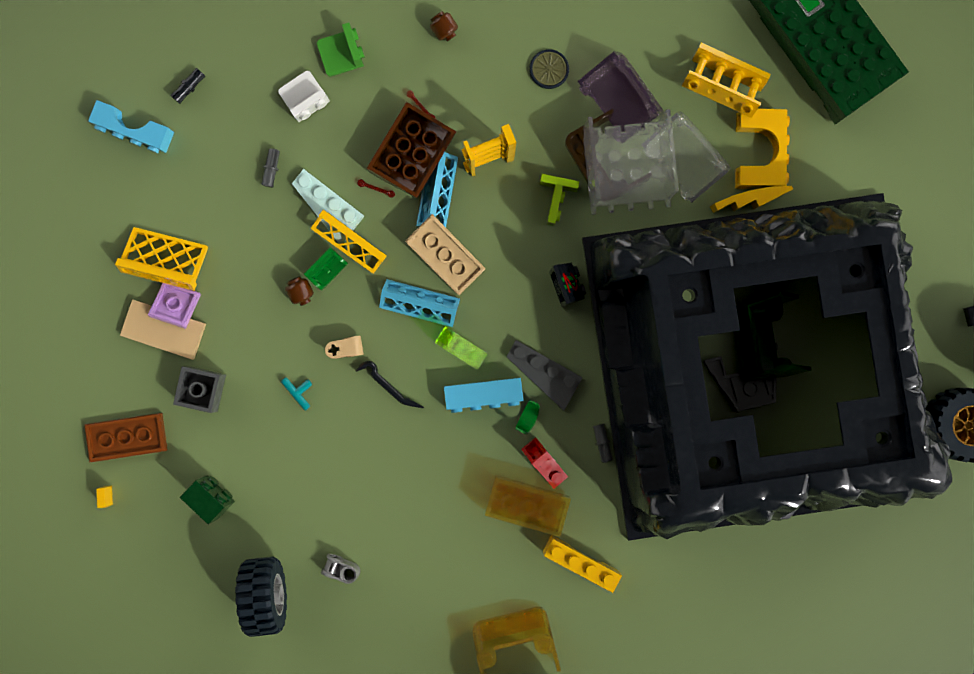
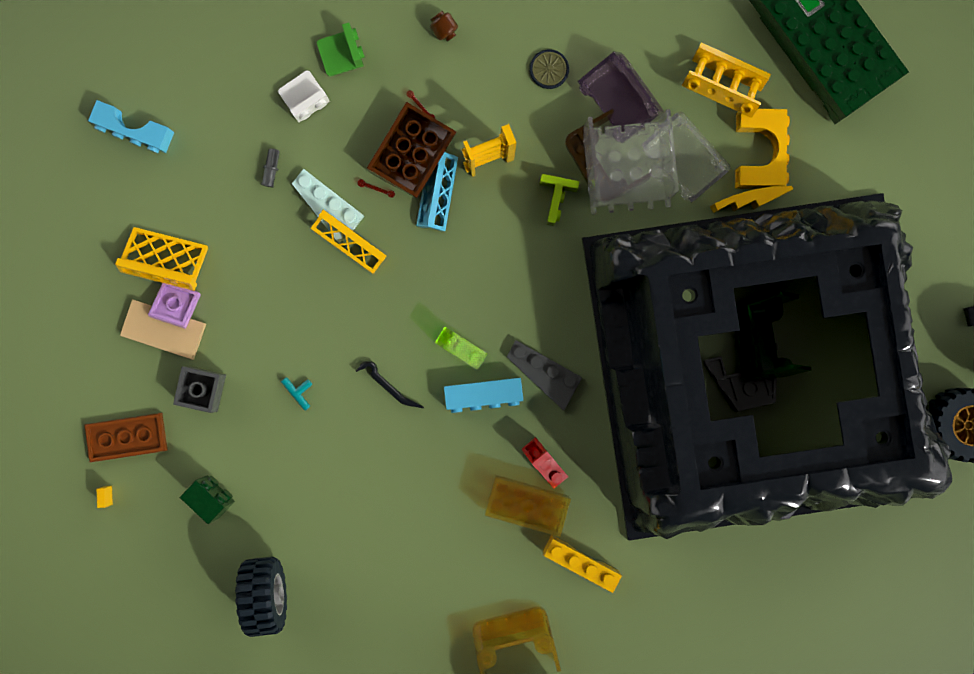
black pin [170,68,206,104] -> none
reddish brown head [285,276,314,306] -> none
green hinge [303,247,348,290] -> none
light grey piece [321,553,360,584] -> none
tan piece [325,336,364,359] -> none
medium azure fence [379,279,460,327] -> none
tan tile [405,214,486,295] -> none
green helmet [515,400,540,434] -> none
black slope [549,262,586,307] -> none
dark grey axle [592,424,613,463] -> none

